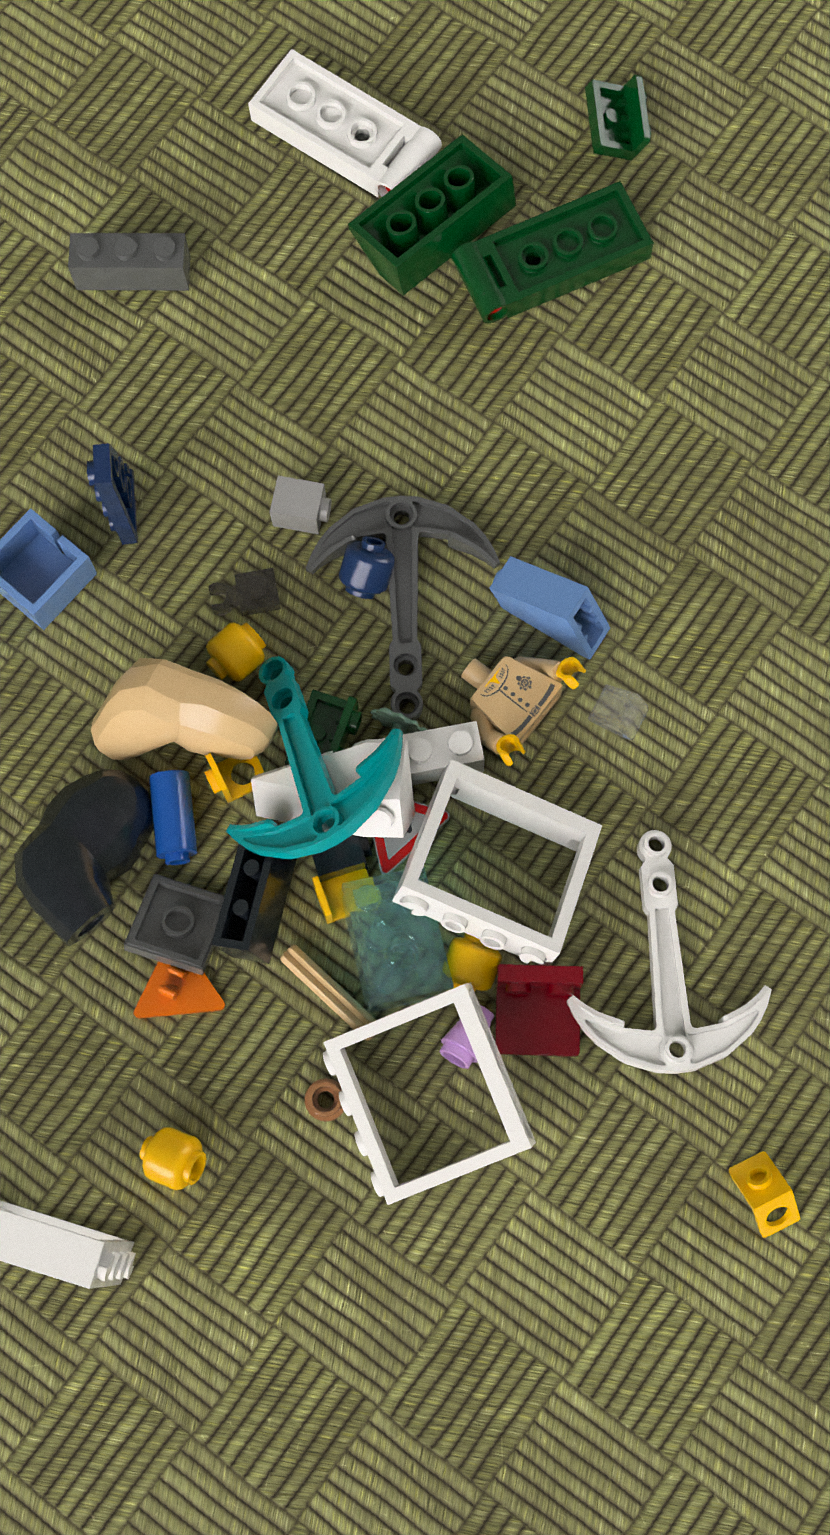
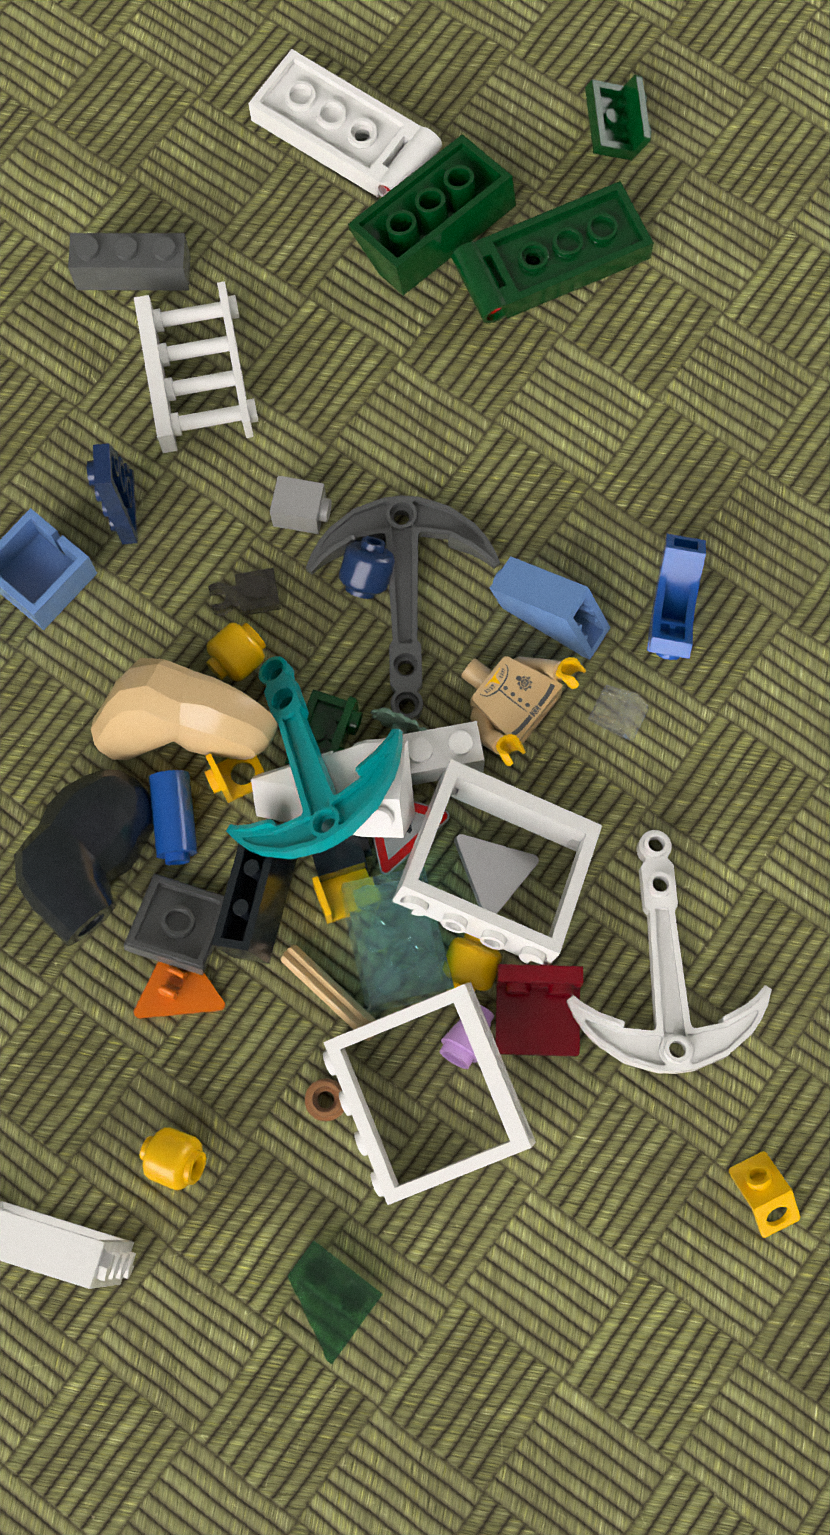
none -> white fence [134,281,259,453]
none -> clear green wing [287,1240,383,1364]
none -> light grey piece [454,834,539,914]
none -> blue arch [647,534,706,660]

